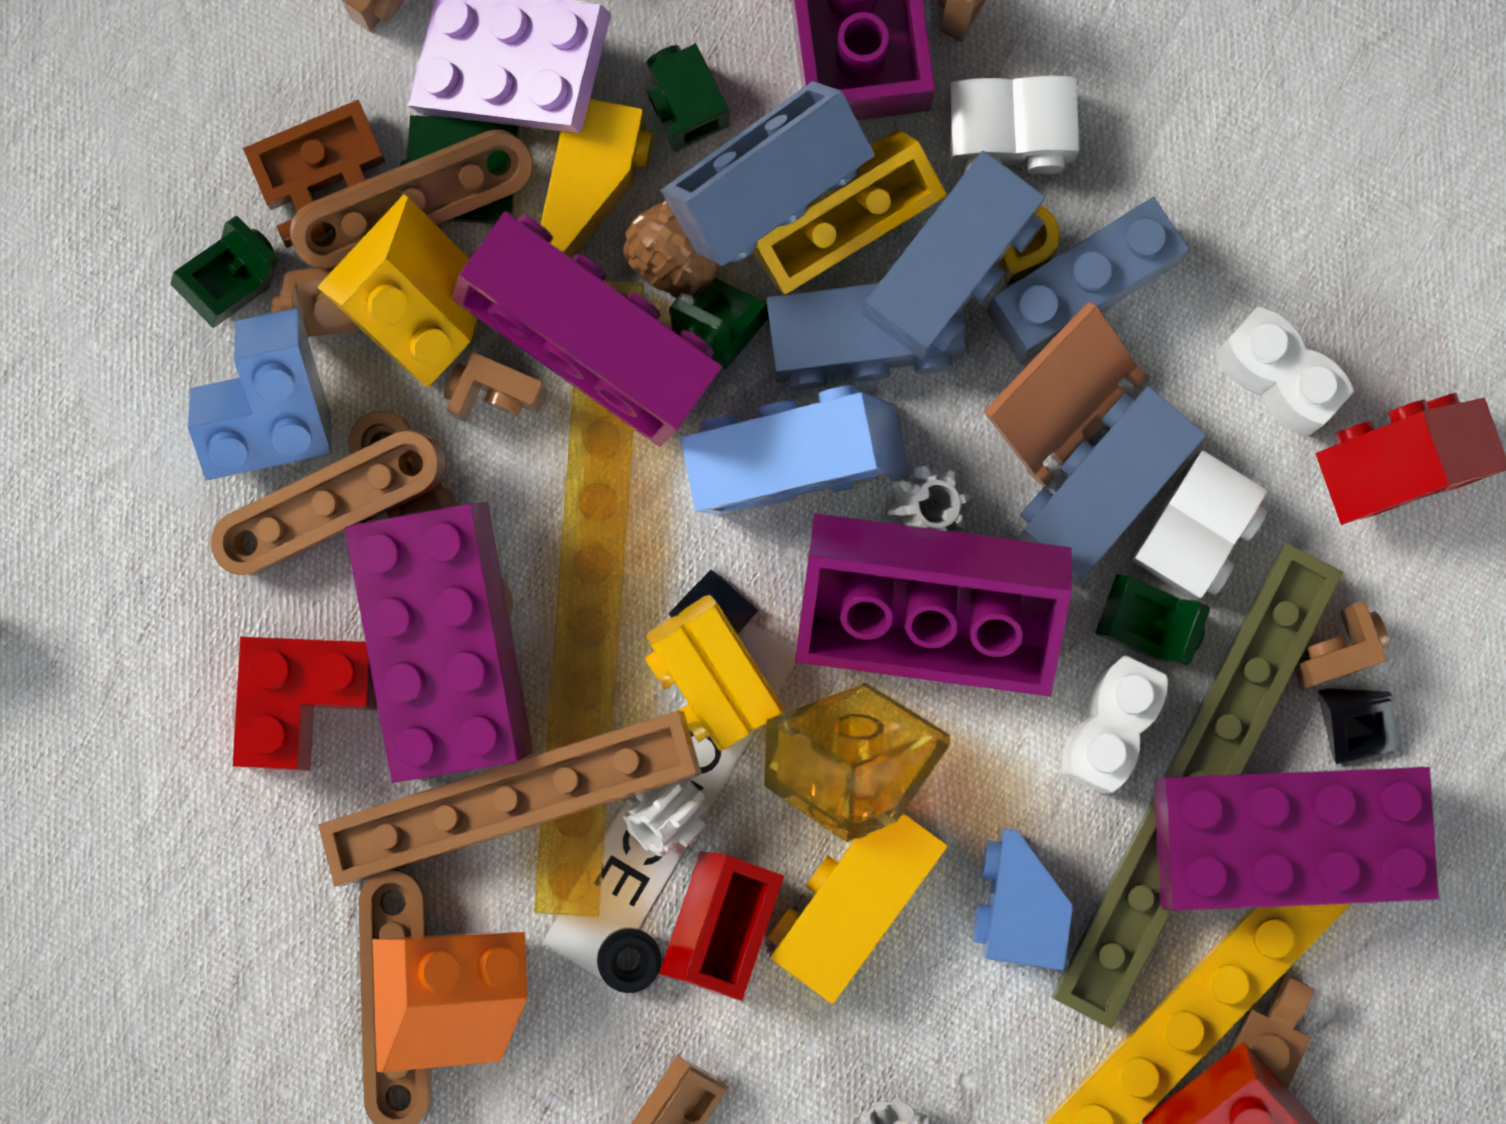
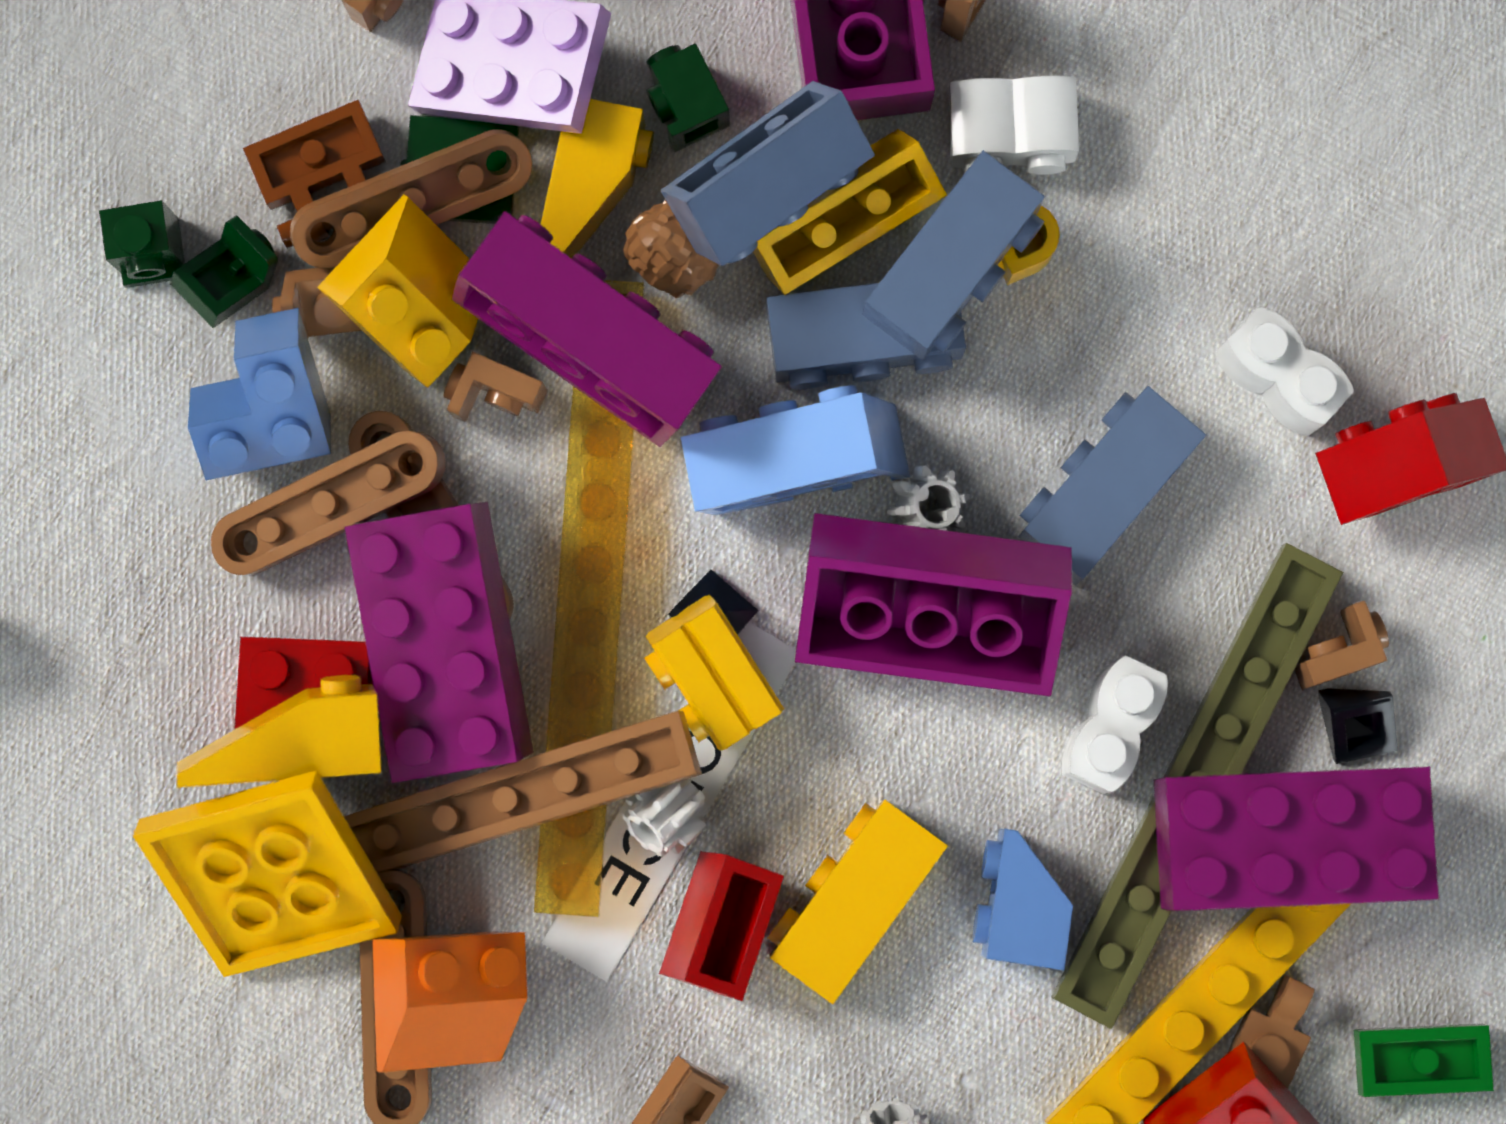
black plate [597,927,662,993] -> none
dark green bracket [669,278,768,370] -> none
clear yellow slope [764,683,950,842] -> none
nougat piece [984,302,1148,486] -> none
sand blue brick [987,196,1189,364] -> none
dark green bracket [1095,574,1210,666] -> none
white brick [1129,450,1268,601] -> none
none -> dark green brick [99,200,185,288]
none -> yellow plate [133,770,402,977]
none -> yellow slope [176,675,381,788]
none -> green plate [1353,1023,1494,1097]

